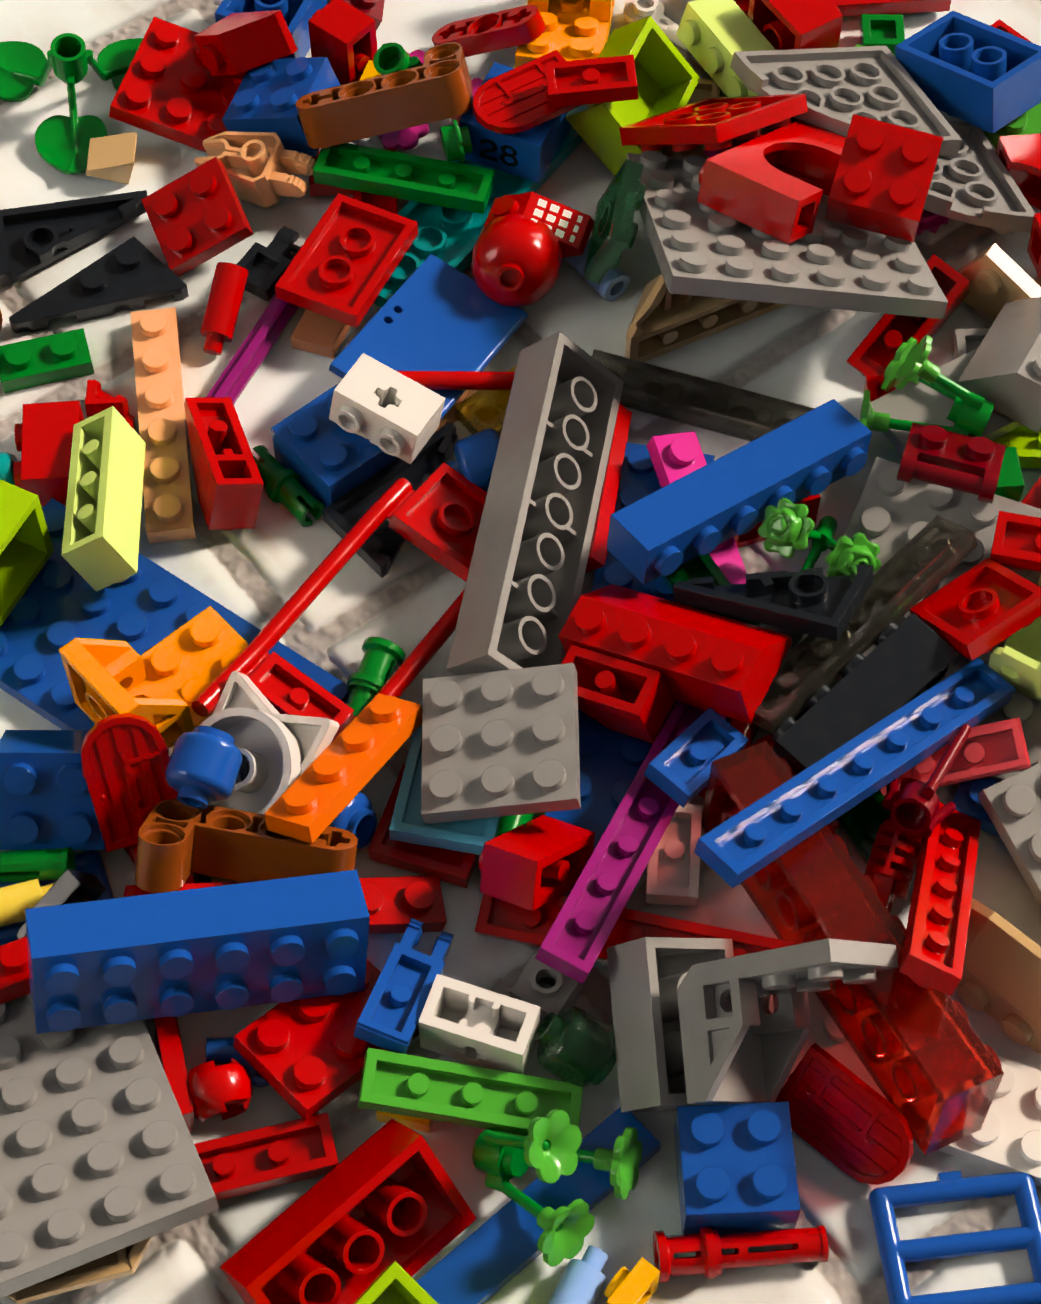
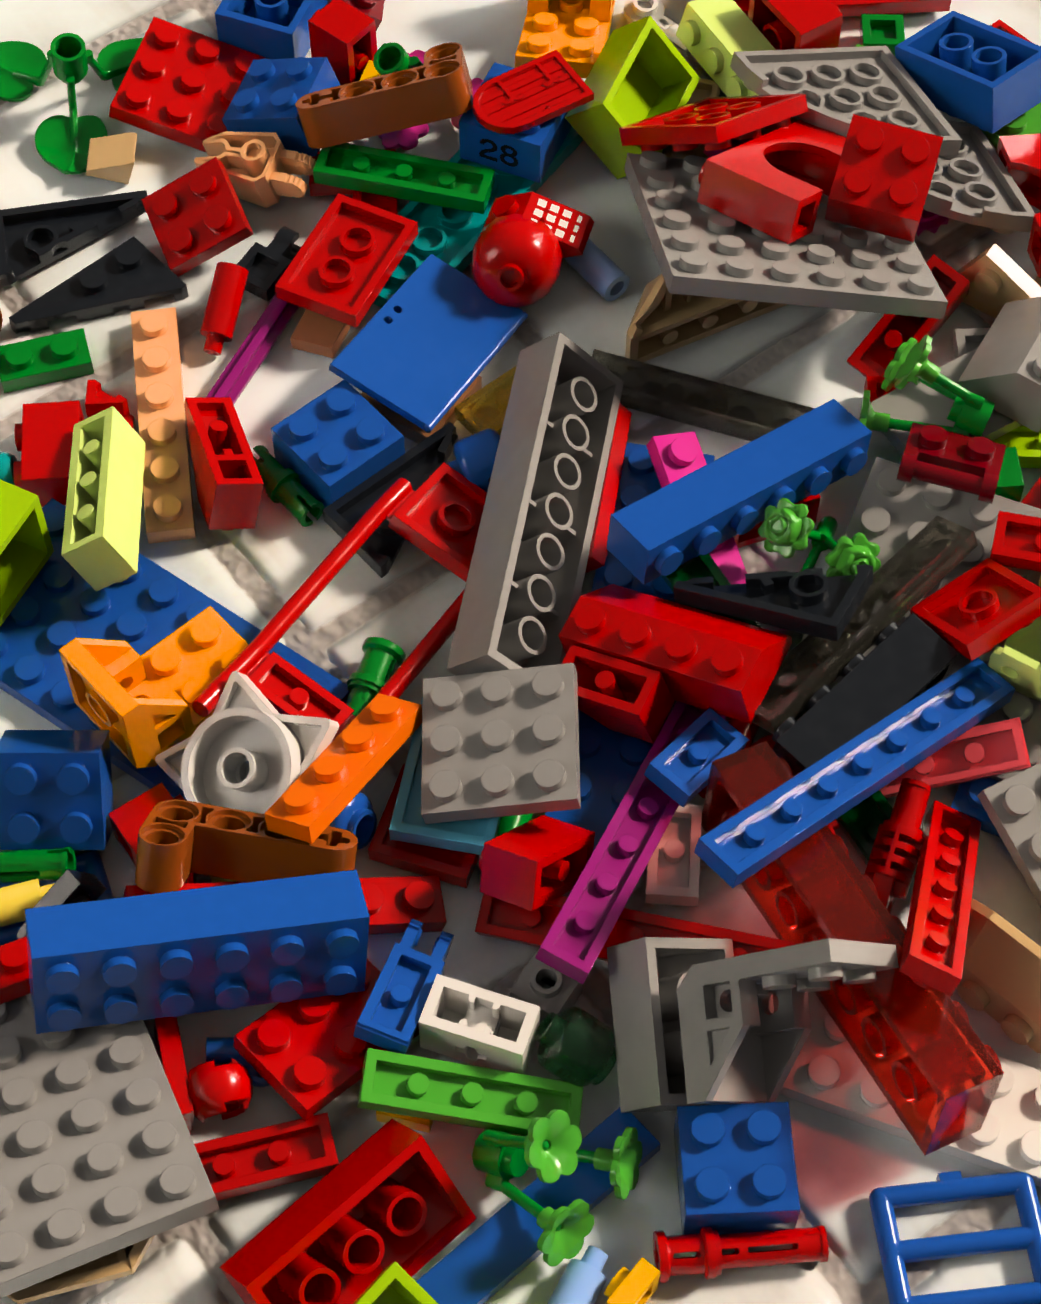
red window [80,713,178,852] -> none
blue head [165,726,242,809] -> none
red slope [194,10,298,76] -> none
white brick [329,353,446,464] -> none
red bar [397,371,515,390] -> none
red beam [432,5,546,57] -> none
green plate [440,119,472,163] -> none
red plate [545,55,638,108] -> none
clear green plate [582,159,646,284] -> none
red window [775,1043,914,1185] -> none
dark red plant [882,724,971,837] -> none

